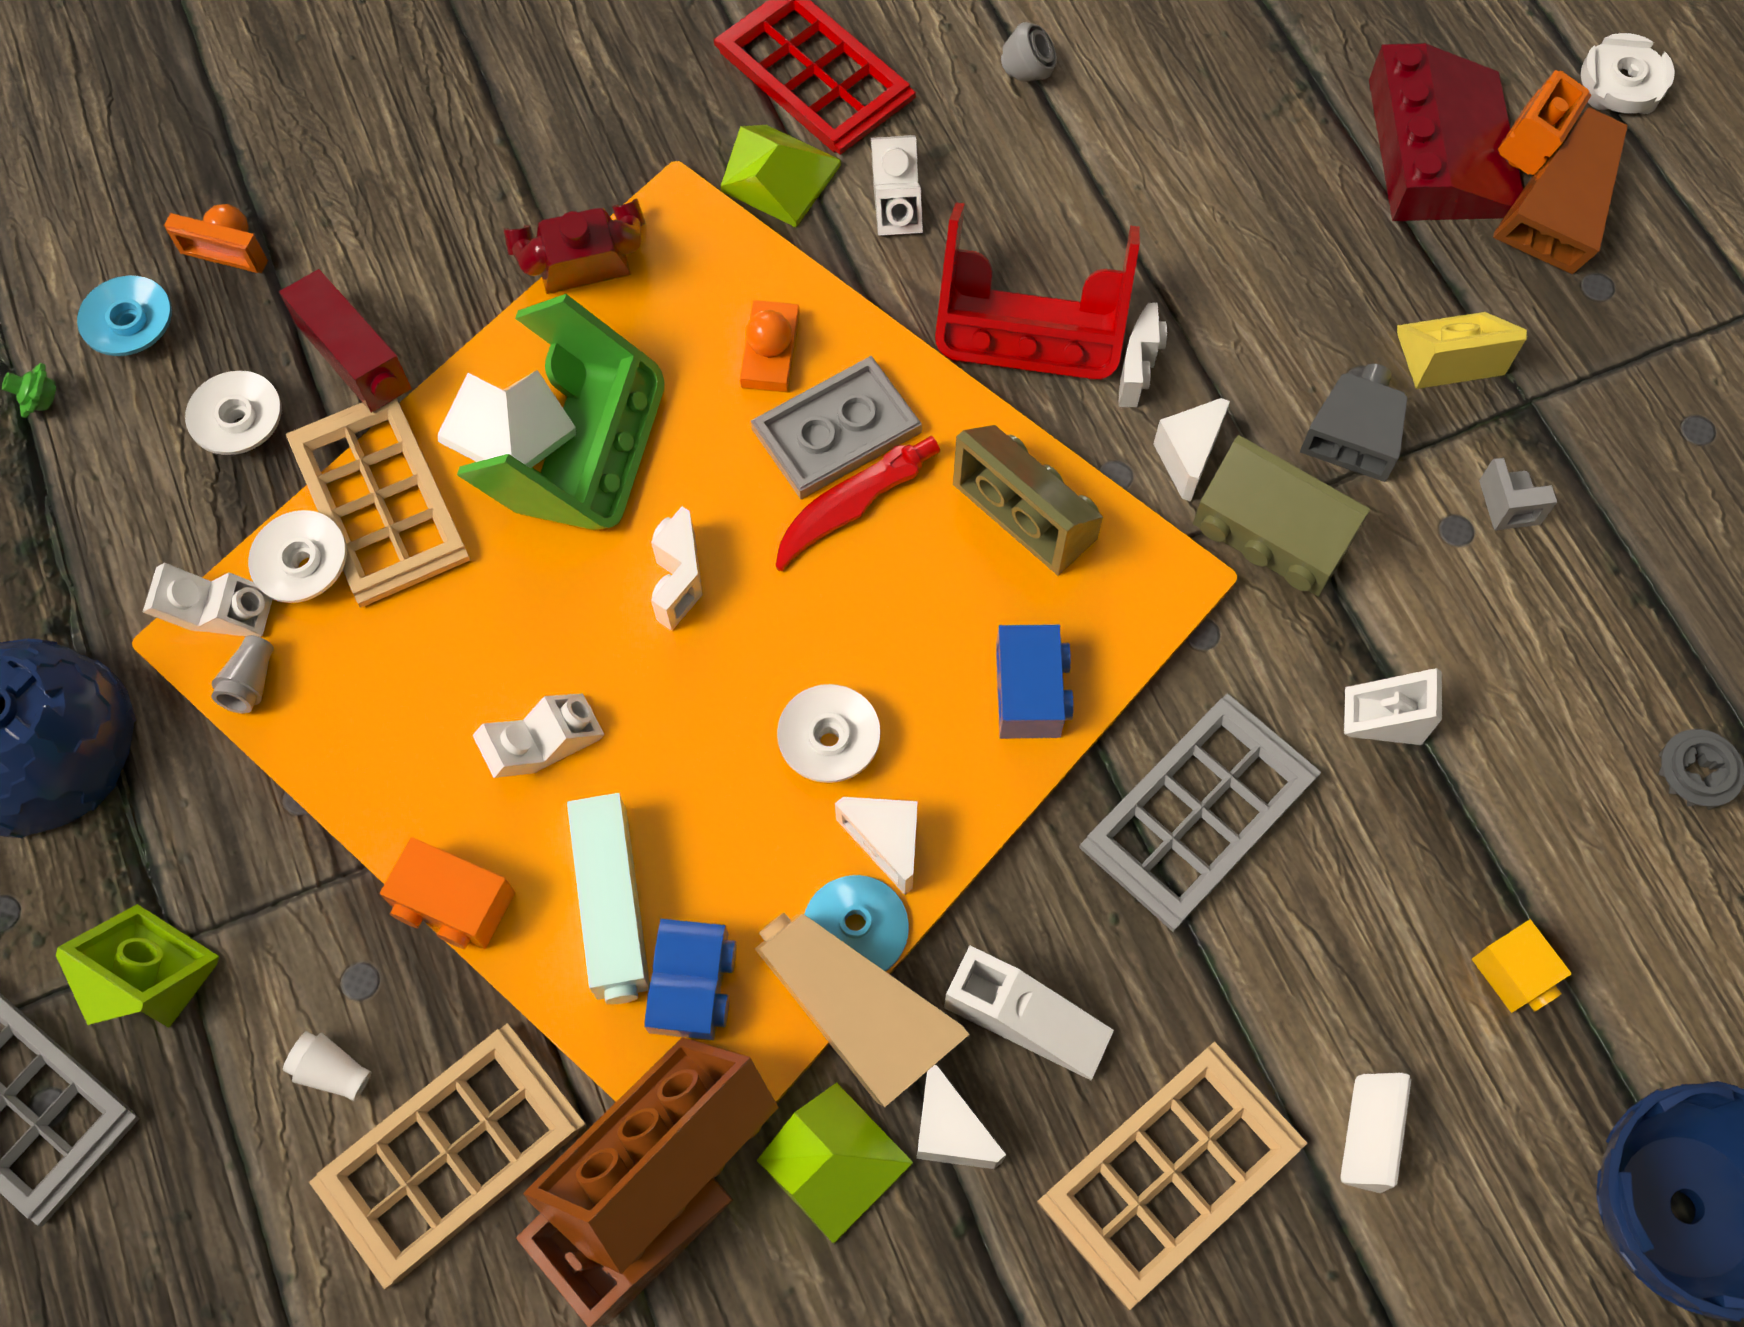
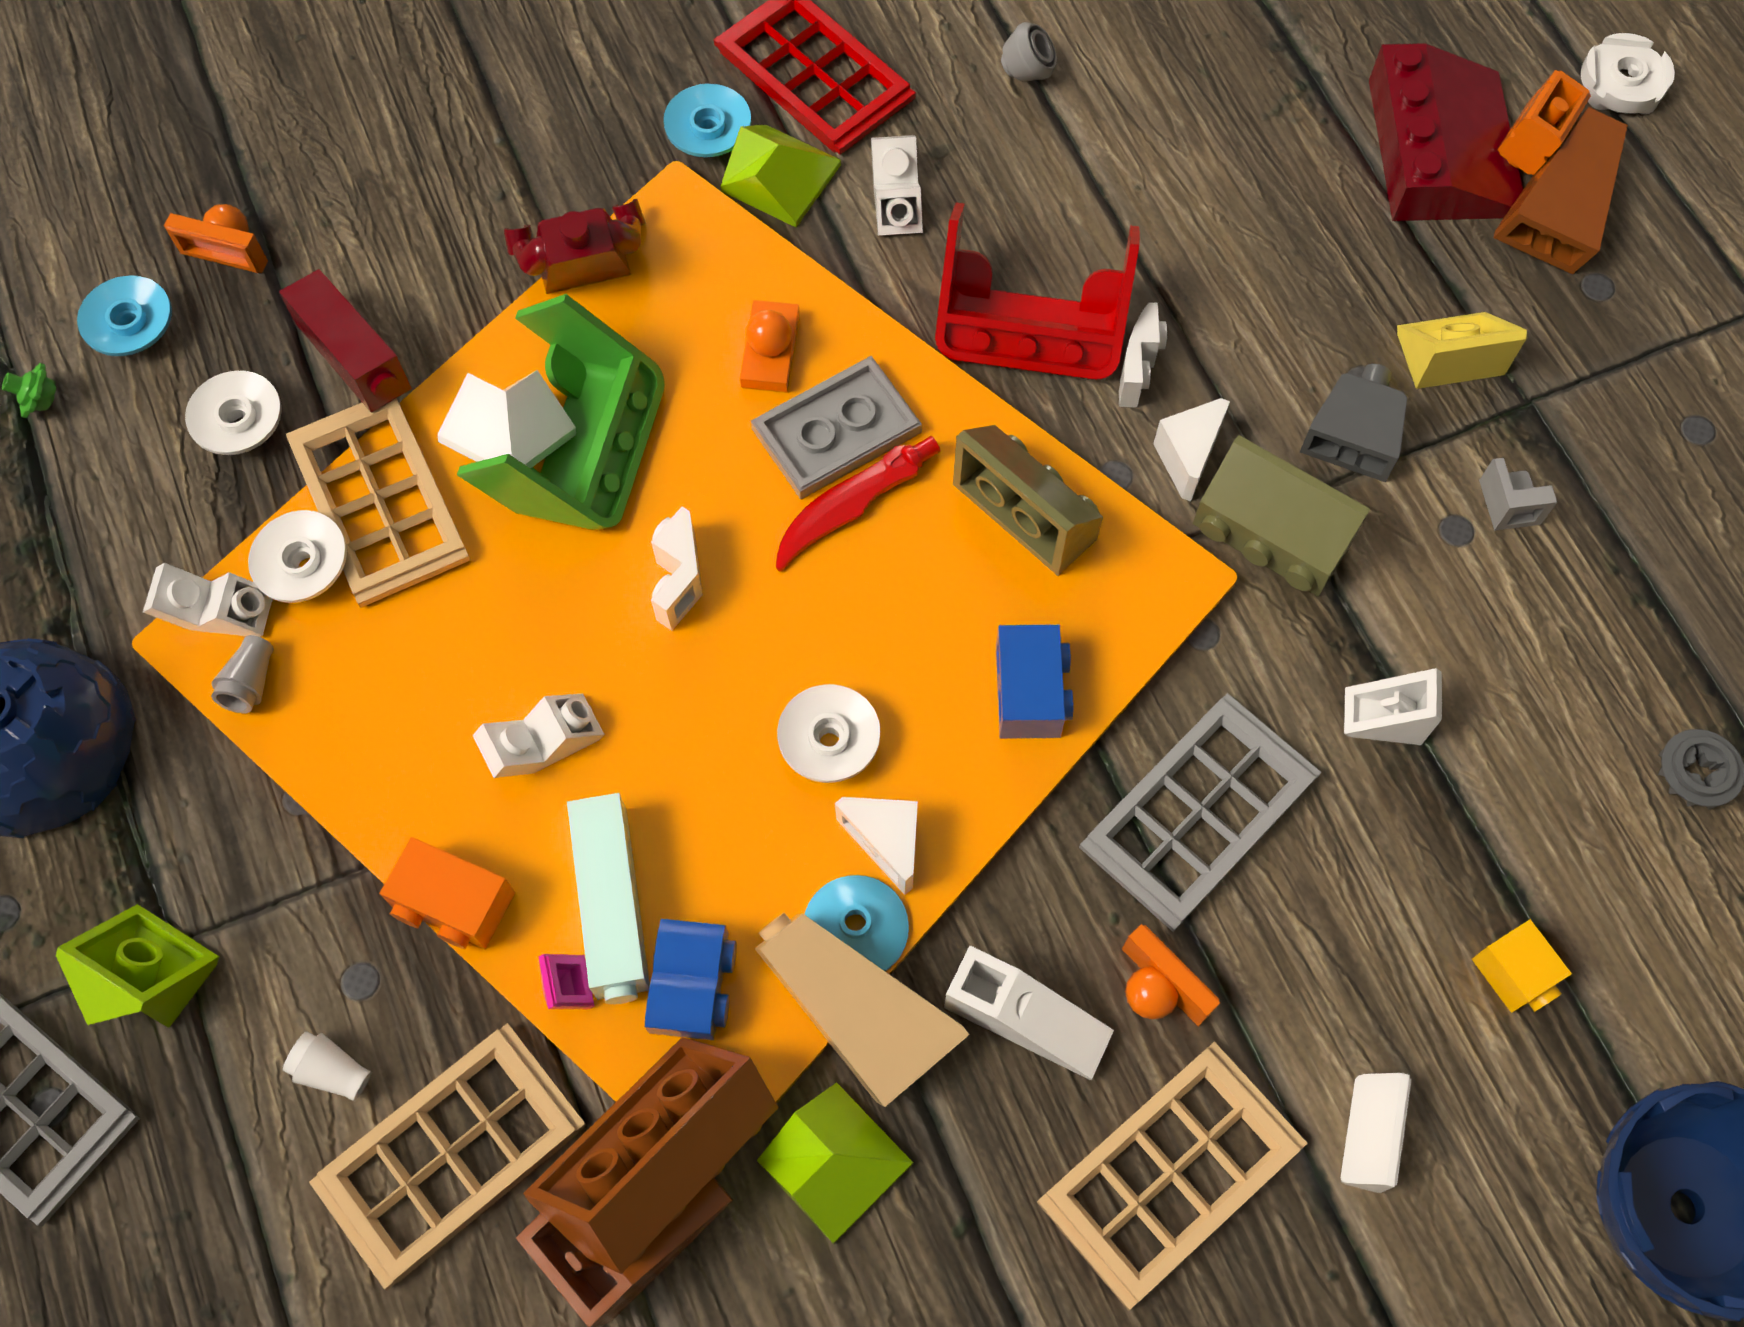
white slope [917,1065,1006,1169] -> none
none -> dark pink slope [538,954,595,1009]
none -> medium azure dish [664,84,751,157]
none -> orange tile [1122,924,1220,1027]

